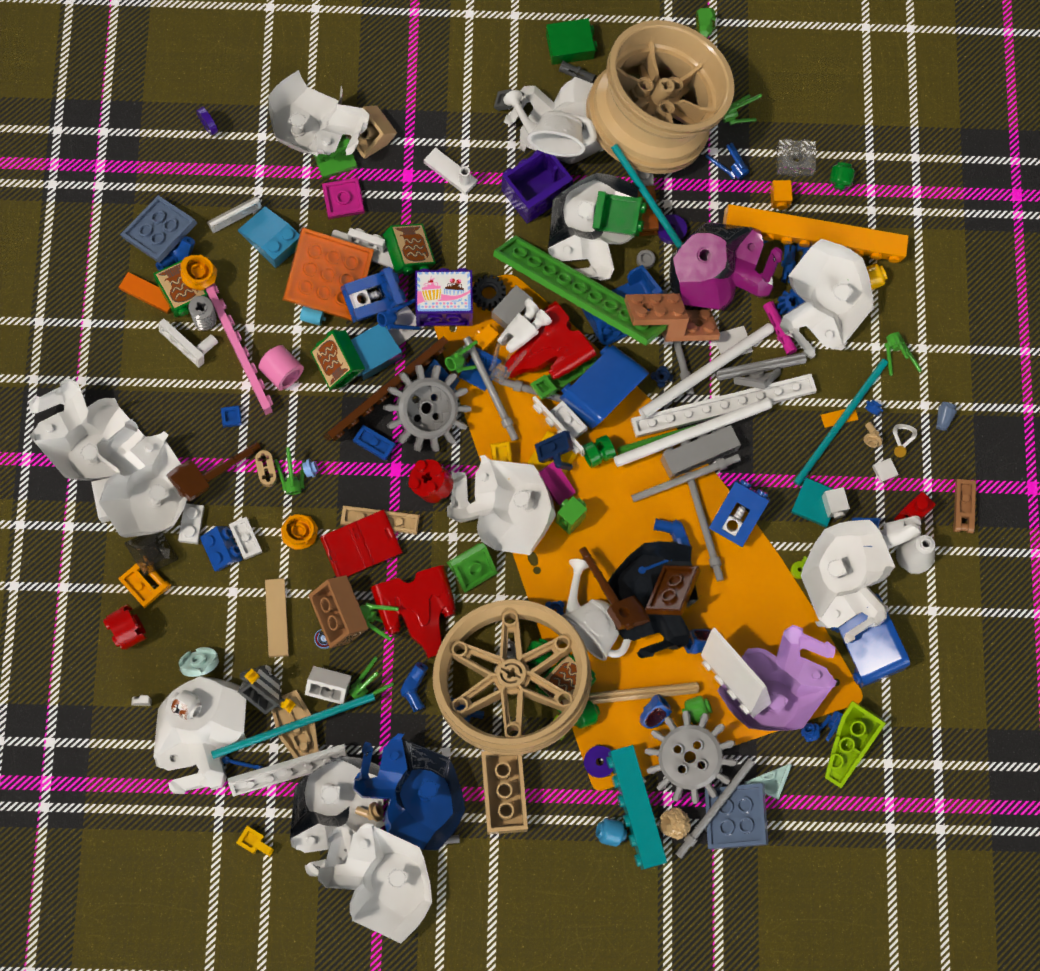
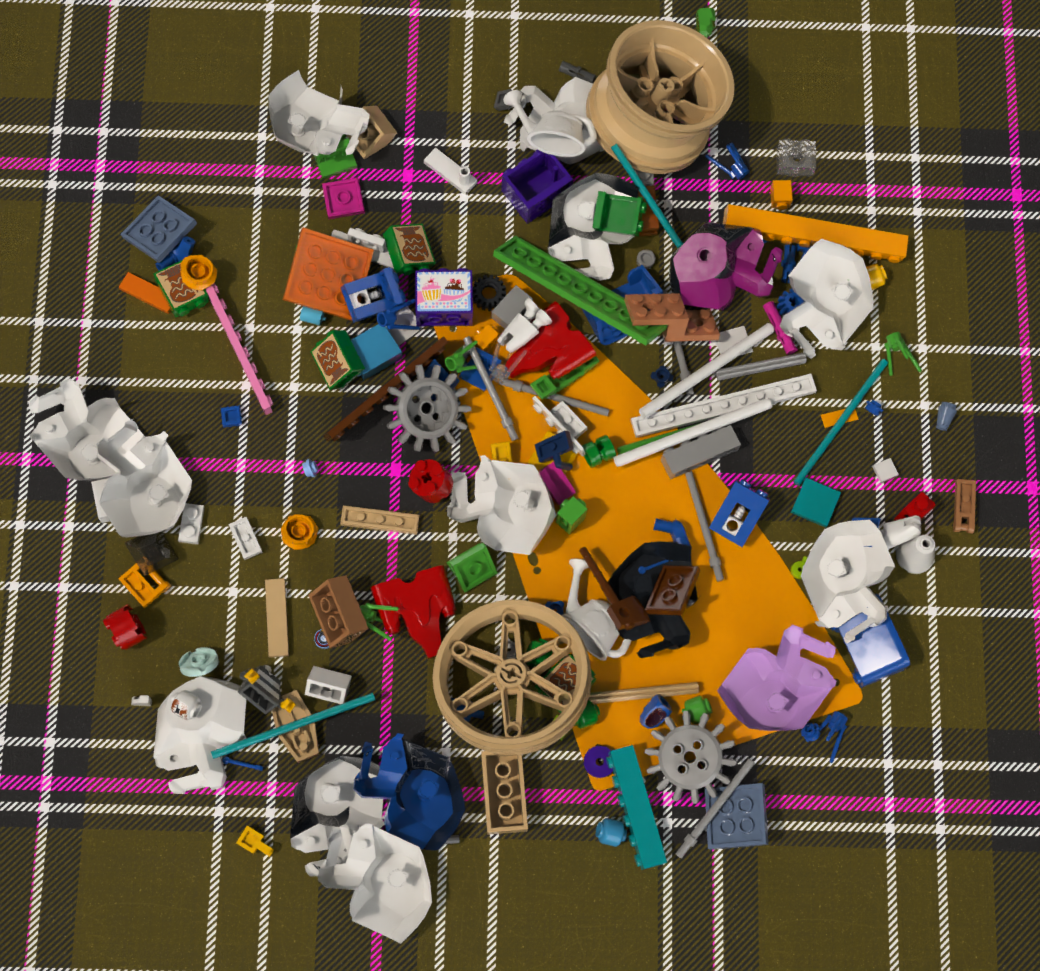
white piece [158,318,218,368] -> none
reddish brown piece [166,442,261,502] -> none
light grey piece [189,296,217,331] -> none
dark purple piece [196,106,218,136] -> none
blue bracket [200,526,243,571] -> none
white slope [207,197,262,233] -> none
white tile [227,744,348,797] -> none
dark azure slope [238,207,300,268] -> none
tan beam [255,450,277,487] -> none
bright pink piece [258,345,304,390] -> none
bright green plant [274,447,306,495] -> none
red piece [320,510,403,577] -> none
bright green plant [348,657,394,699] -> none
blue plate [353,425,396,461] -> none
tan plate [355,802,384,822] -> none
blue arm [400,662,428,713] -> none
green brick [546,18,598,65] -> none
blue windscreen [559,345,649,430] -> none
light grey bar [631,454,741,502] -> none
dark purple piece [657,214,687,244] -> none
tan piece [658,808,691,840] -> none
blue rock [684,629,711,654] -> none
white slope [701,627,771,718] -> none
bright green plant [722,94,762,125] -> none
light grey tile [733,367,781,390] -> none
light aqua tile [744,764,792,800] -> none
white brick [822,487,850,519] -> none
lime wedge [824,701,886,788] -> none
green head [829,162,855,190] -> none
tan plate [864,422,883,448] -> none
white piece [893,424,917,458] -> none

